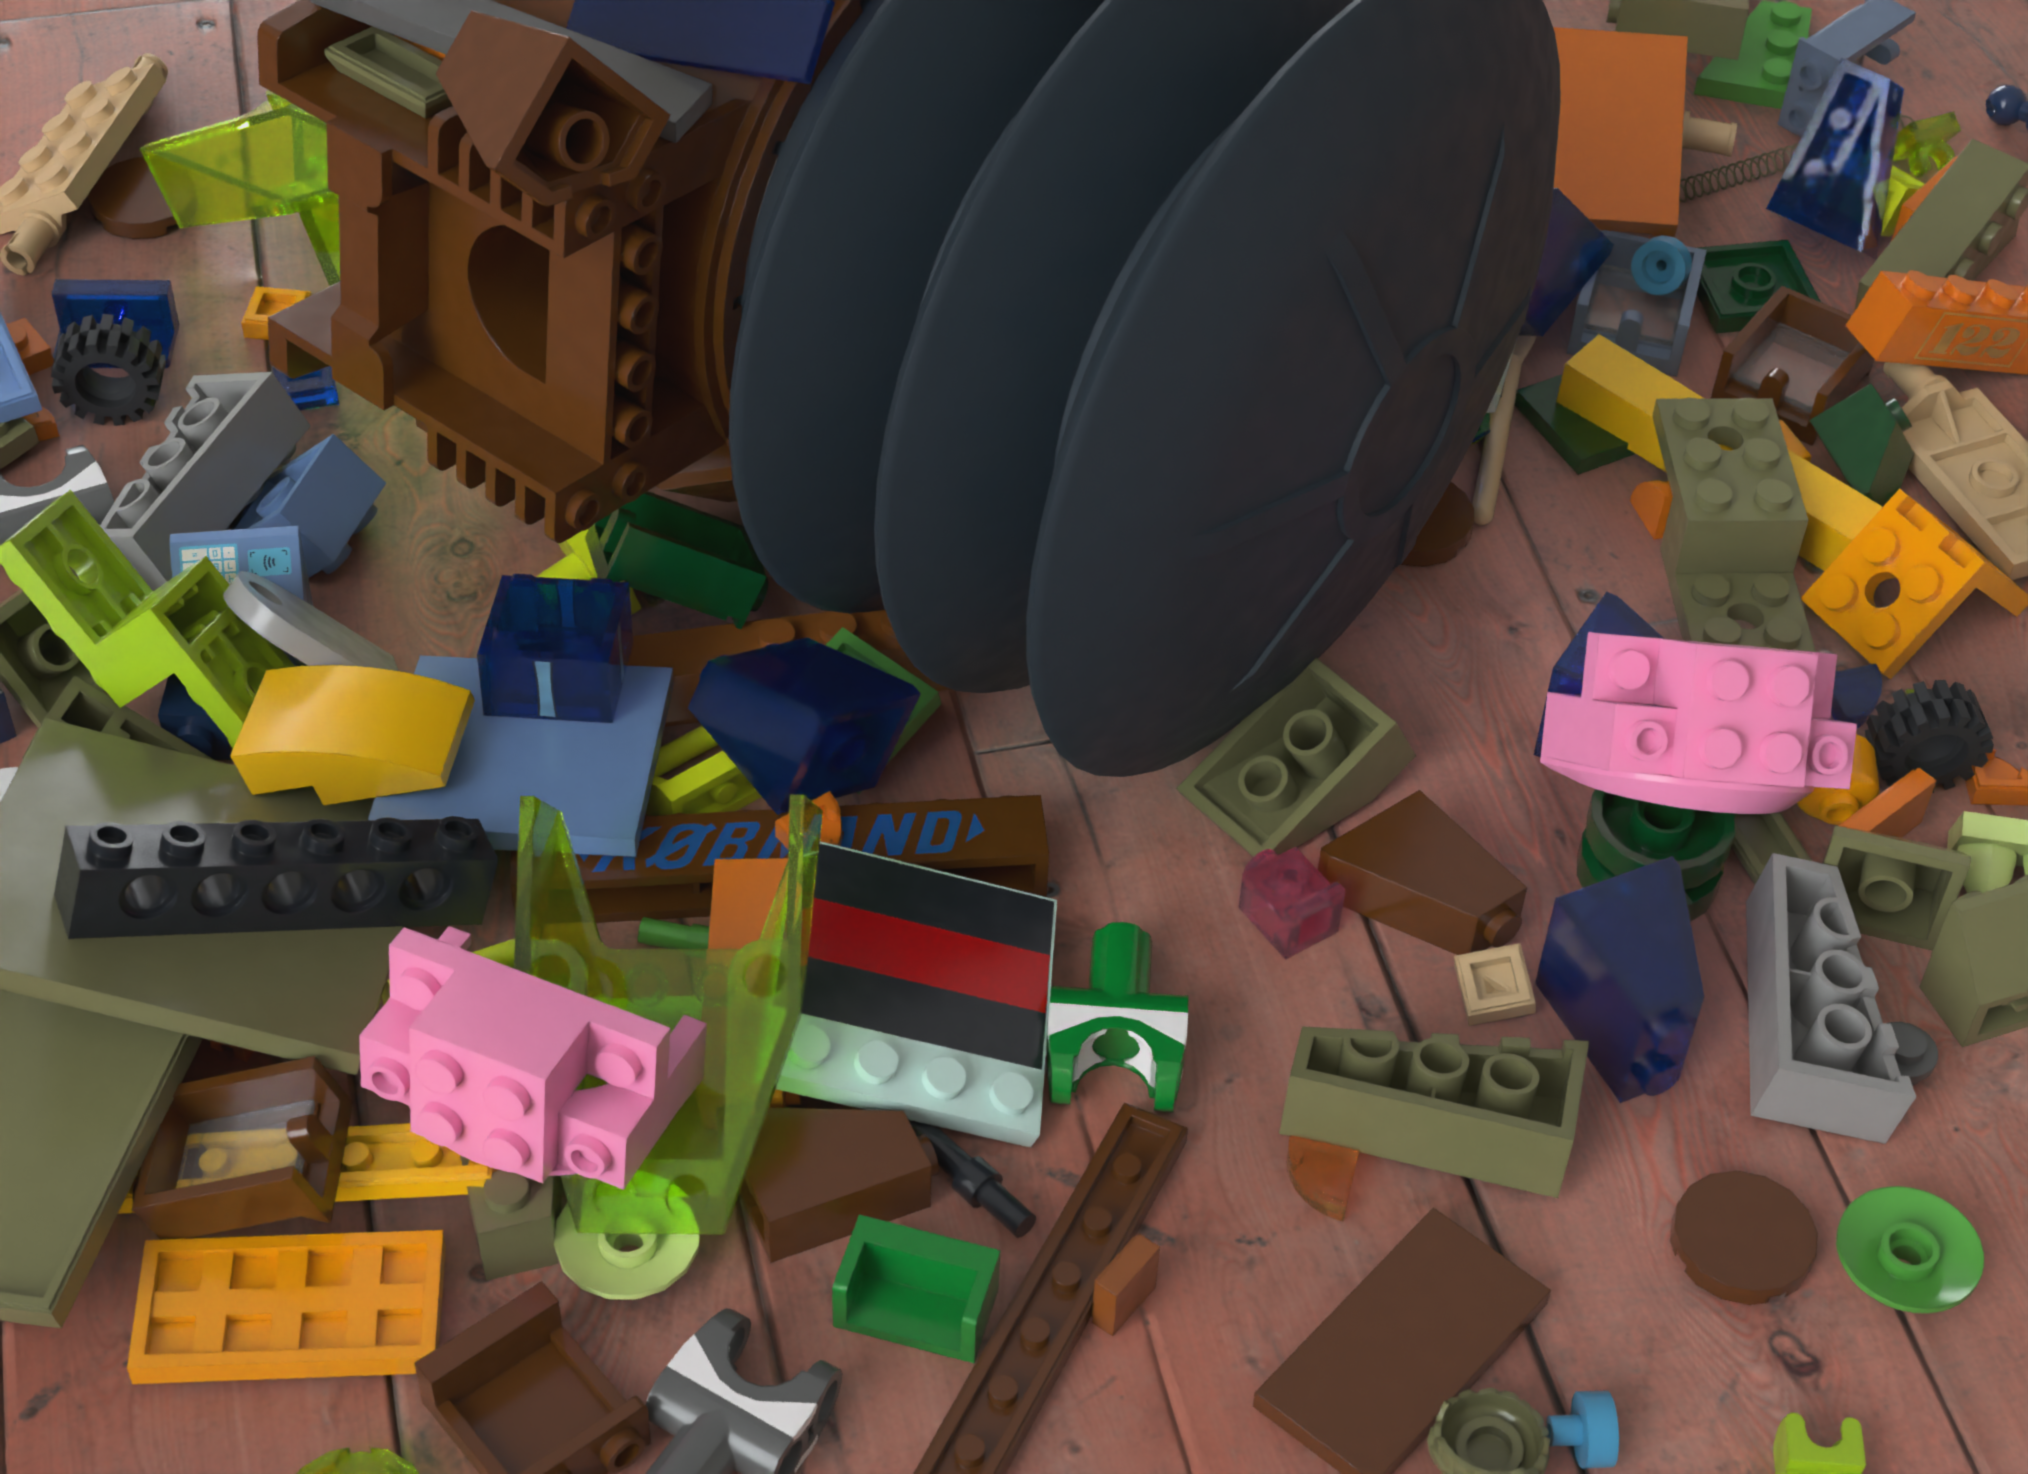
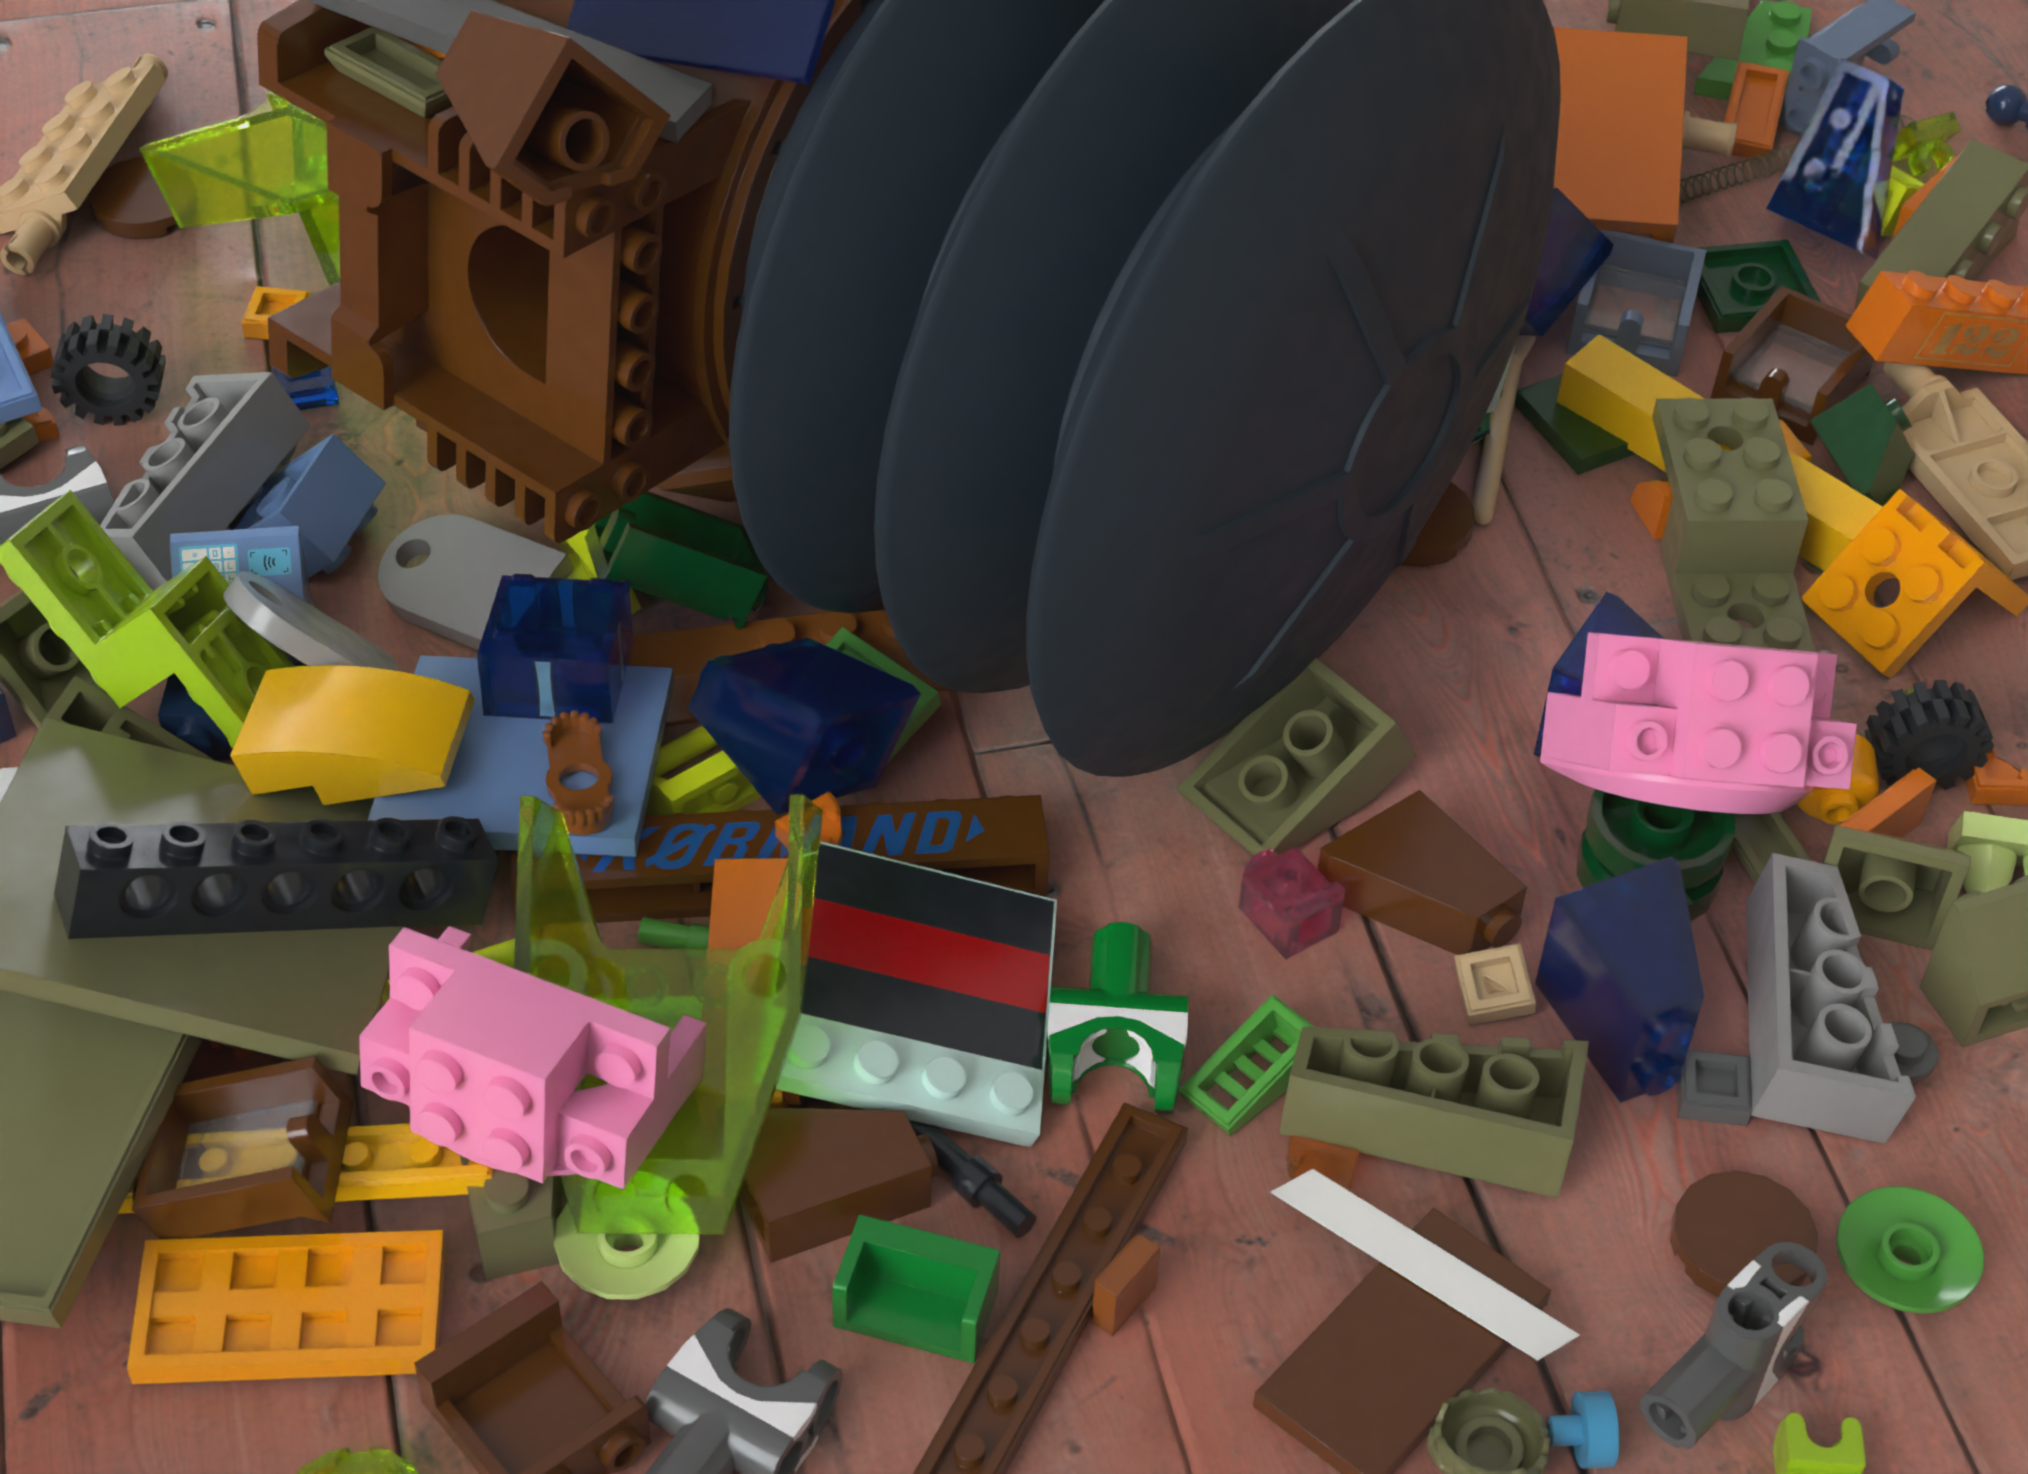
clear blue panel [51,279,180,368] -> none
dark azure tile [1631,236,1692,295] -> none
clear blue tile [1831,664,1882,728] -> none
none -> light grey tile [378,514,574,656]
none -> dark orange piece [542,710,614,835]
none -> bright green slope [1178,994,1314,1136]
none -> white sticker [1270,1169,1580,1361]
none -> dark grey connector [1640,1242,1827,1449]
none -> dark grey tile [1677,1048,1752,1126]
none -> orange tile [1724,61,1789,161]

